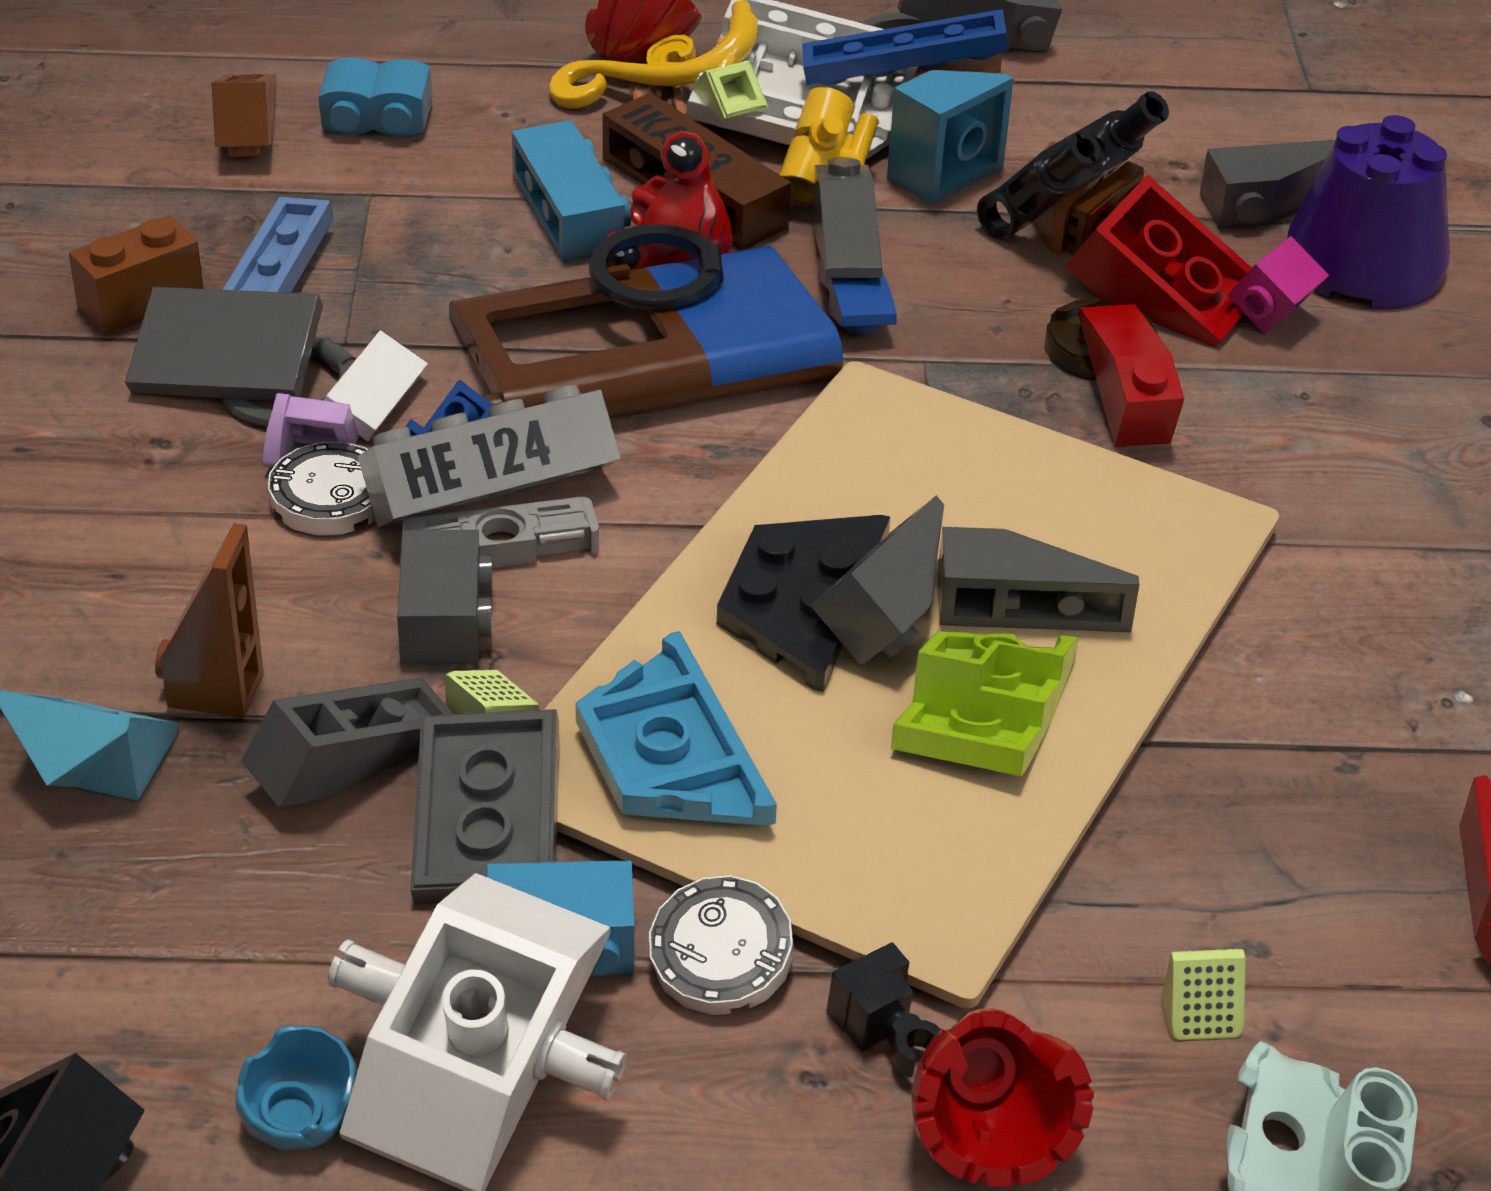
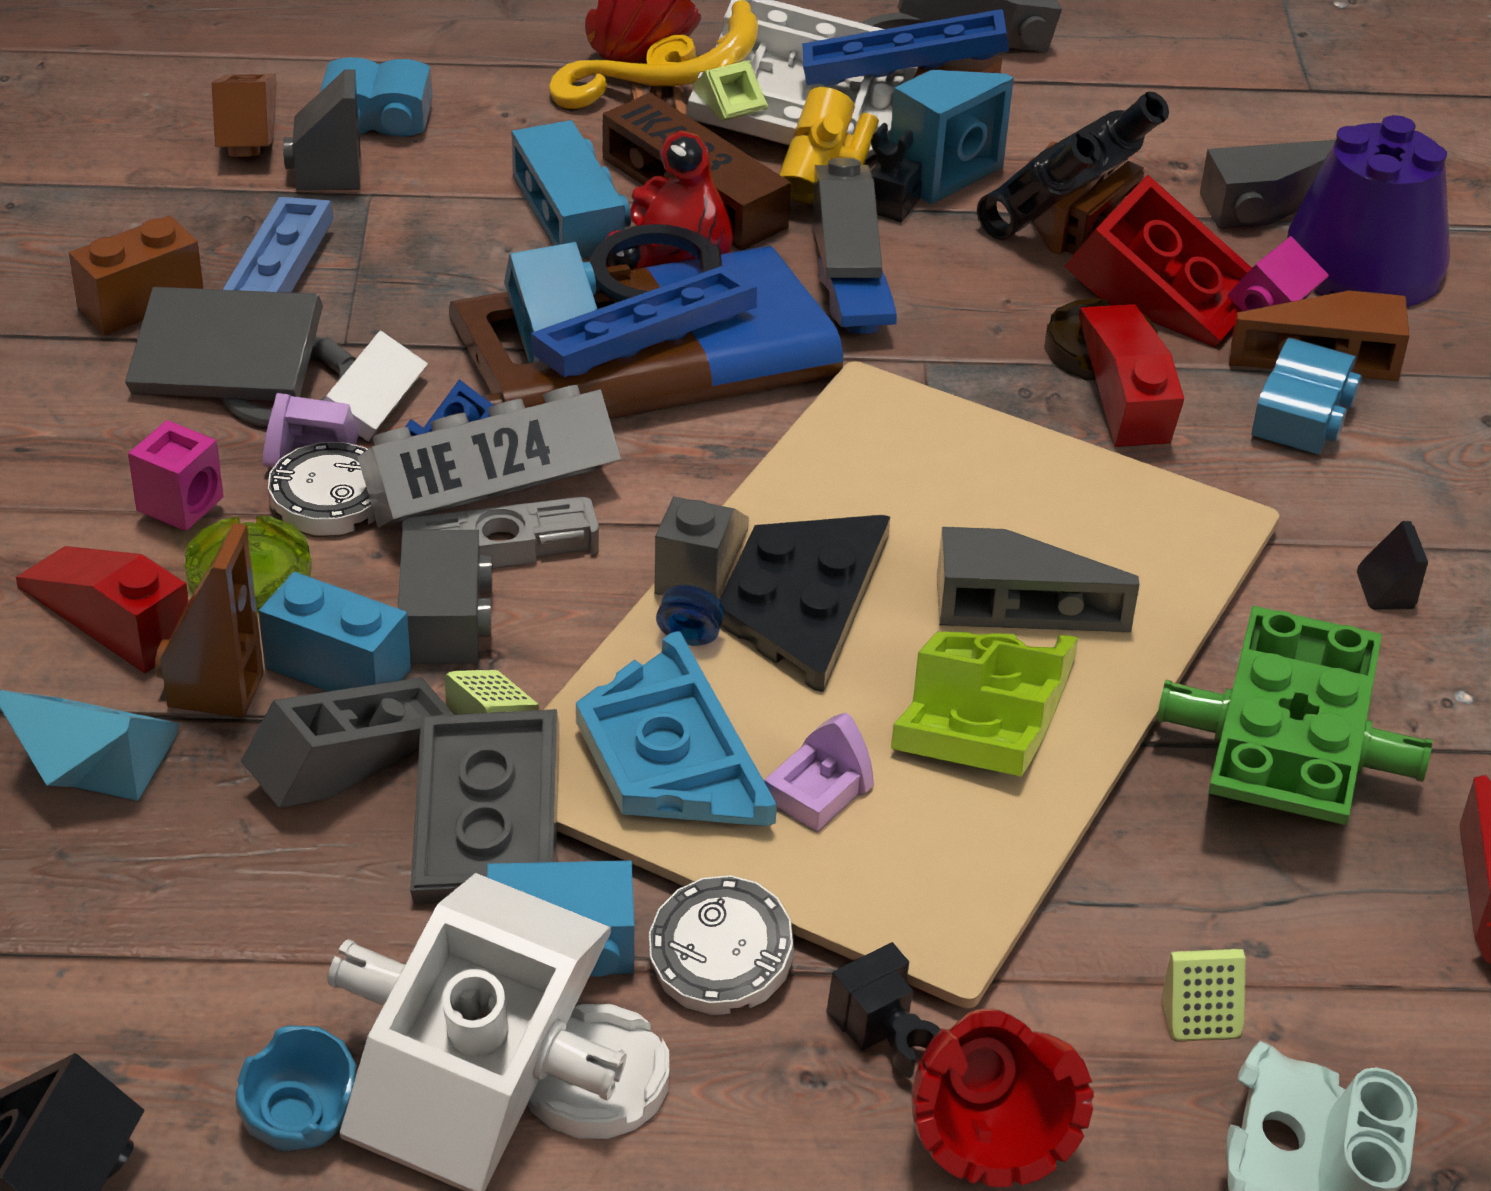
dark grey slope [811,495,944,666] -> none
none -> red slope [16,546,189,674]
none -> dark pink brick [128,420,224,531]
none -> clear neon green tile [184,516,312,613]
none -> dark azure brick [258,572,411,692]
none -> dark grey slope [283,69,362,190]
none -> dark azure brick [504,242,597,363]
none -> white tile [528,1004,669,1139]
none -> blue plate [531,265,757,377]
none -> dark grey slope [654,496,749,606]
none -> clear blue tile [656,585,725,646]
none -> lavender tile [764,713,874,832]
none -> black piece [871,123,922,222]
none -> bright green slope [1156,605,1433,825]
none -> dark orange slope [1228,290,1410,381]
none -> dark azure brick [1251,338,1362,455]
none -> black slope [1357,521,1428,609]

